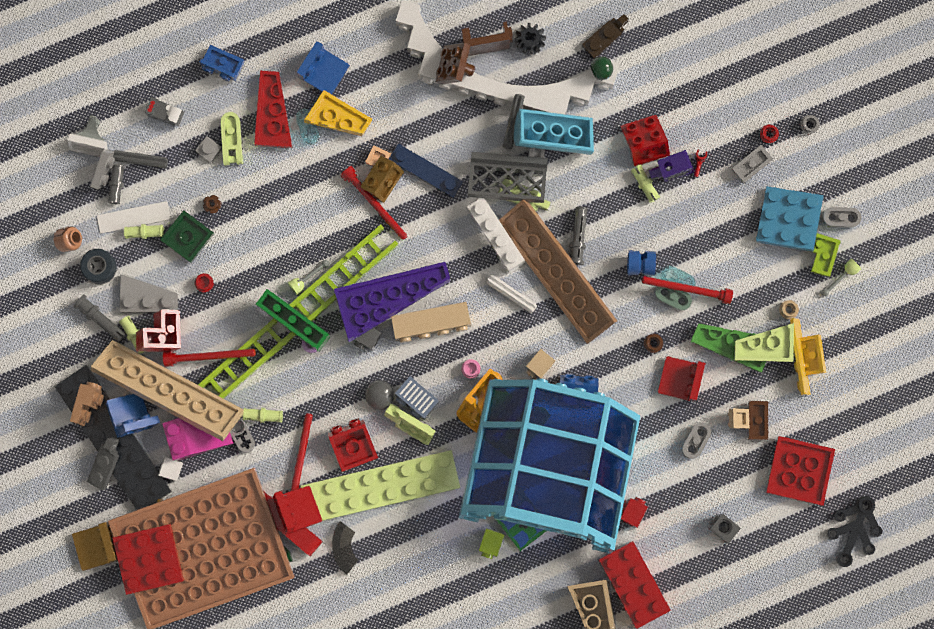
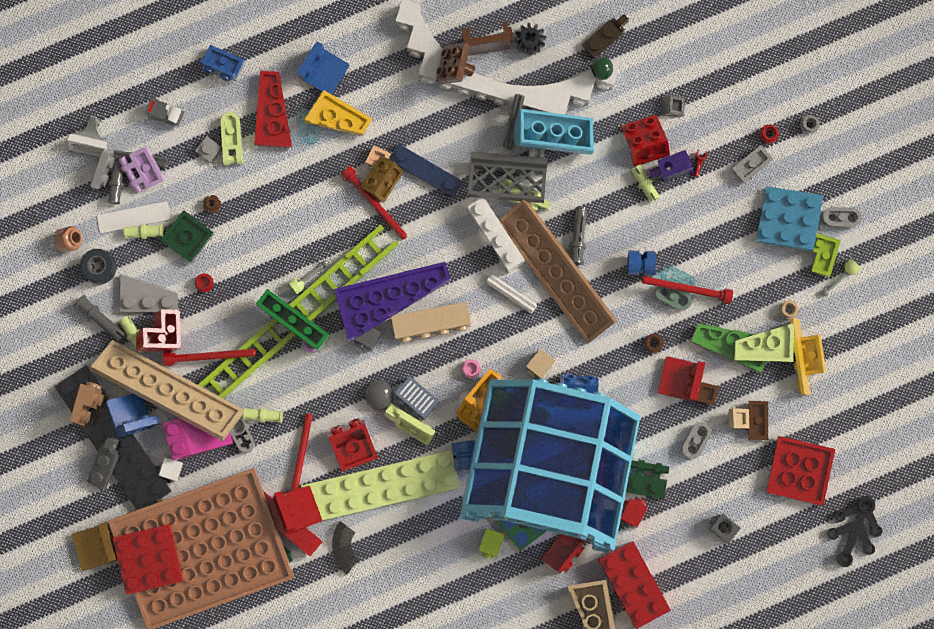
none -> lavender plate [118,146,165,193]
none -> blue wheel [451,440,479,471]
none -> red bracket [541,534,585,574]
none -> dark green plate [626,459,669,499]
none -> dark grey slope [661,95,685,117]
none -> reddish brown plate [697,382,719,406]

